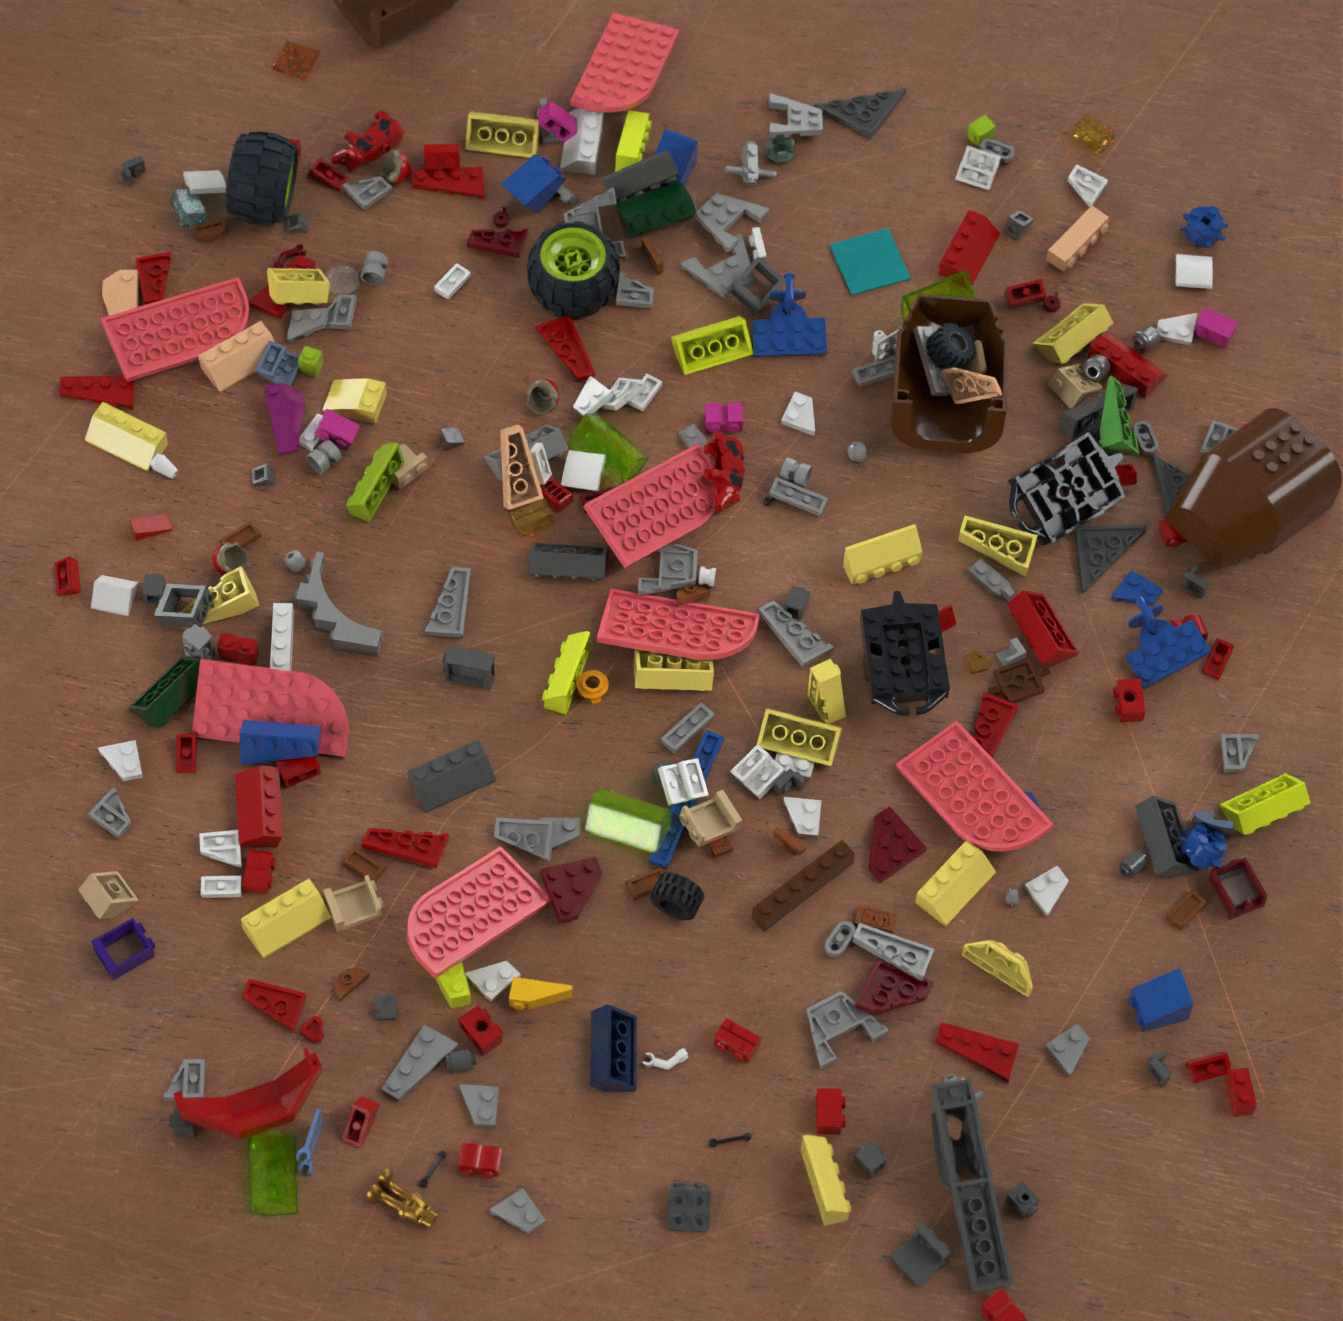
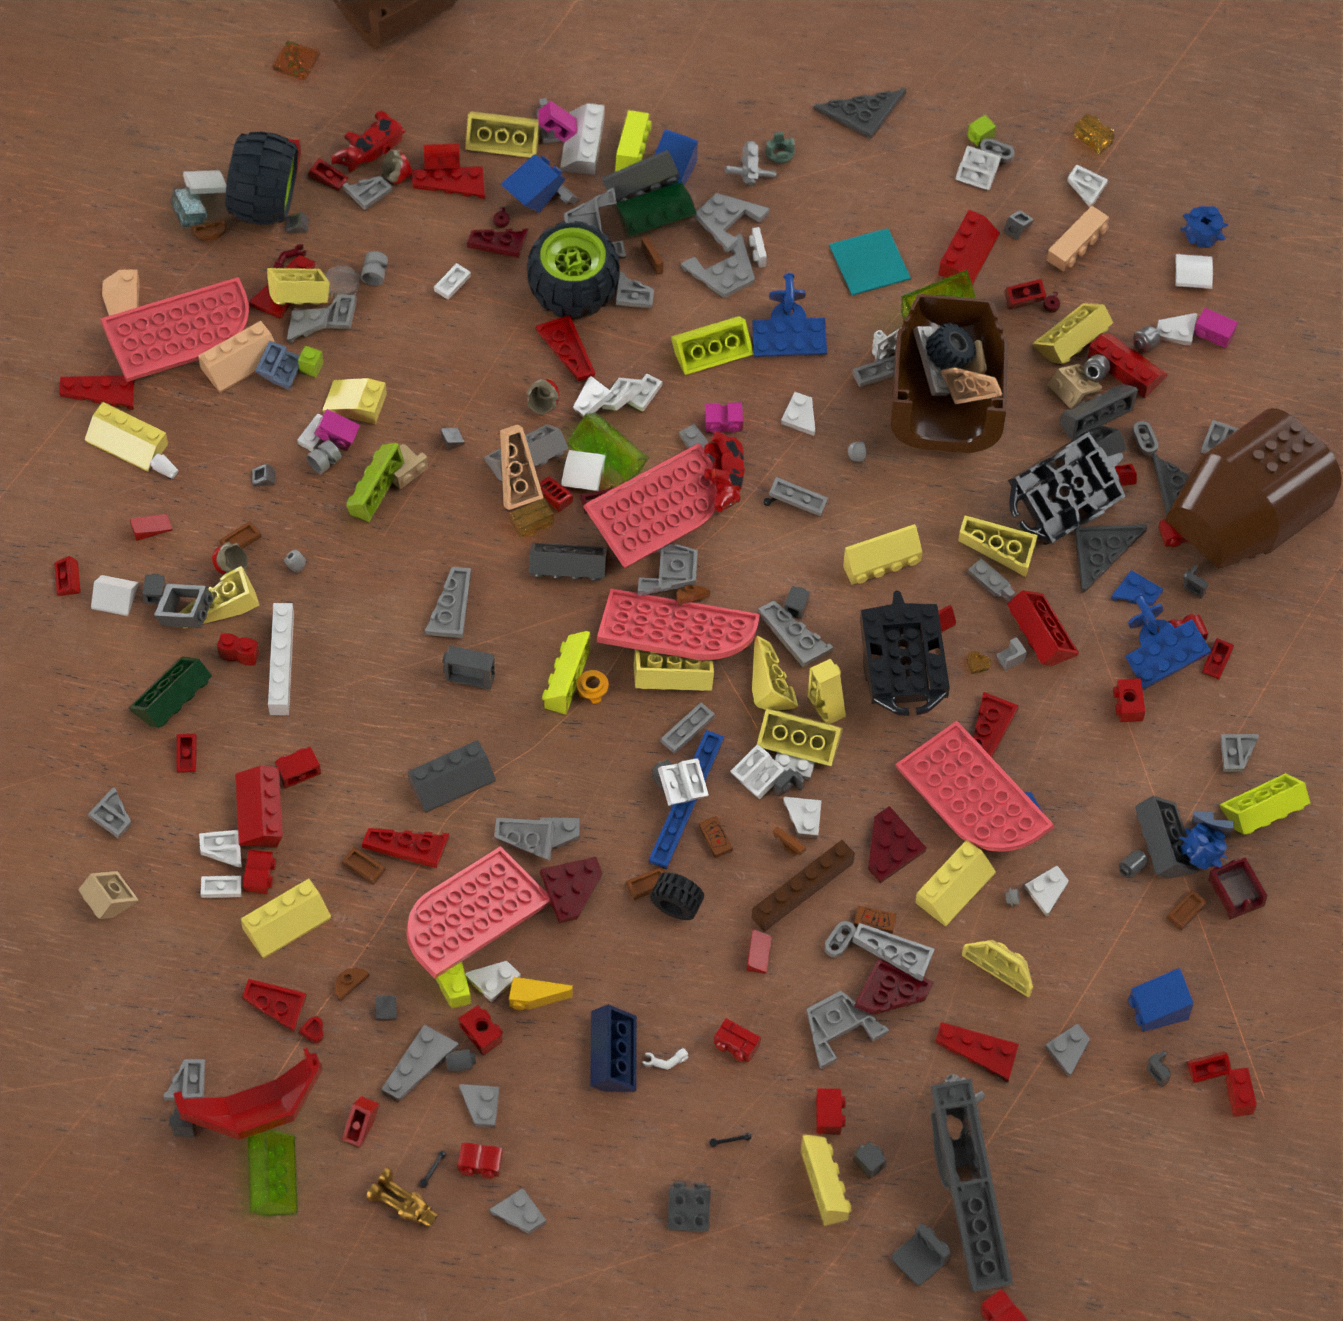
dark purple window [91,918,156,980] -> none
white wing [98,740,143,781] -> none
dark grey bracket [120,156,146,186] -> none
red wing [135,252,172,305] -> none
light grey brick [182,624,216,660] -> none
coral plate [192,659,349,757] -> none
blue wedge [239,720,322,765] -> none
magenta wedge [264,383,305,456] -> none
light grey arch [294,552,382,656] -> none
medium blue flag [297,1109,323,1175] -> none
tan panel [323,875,384,932] -> none
white plate [530,443,552,484] -> none
coral plate [570,13,679,113] -> none
clear neon green slope [585,788,672,853] -> none
tan panel [680,790,743,847] -> none
white wheel [698,566,716,587] -> none
dark grey window [727,257,785,315] -> none
light grey wing [769,93,823,138] -> none
light grey wheel [779,457,812,488] -> none
reddish brown plate [988,658,1050,703] -> none
dark grey brick [1006,1182,1040,1219] -> none
bright green wedge [1099,376,1139,456] -> none
none -> slope [747,930,772,974]
none -> light yellow wedge [752,636,798,711]

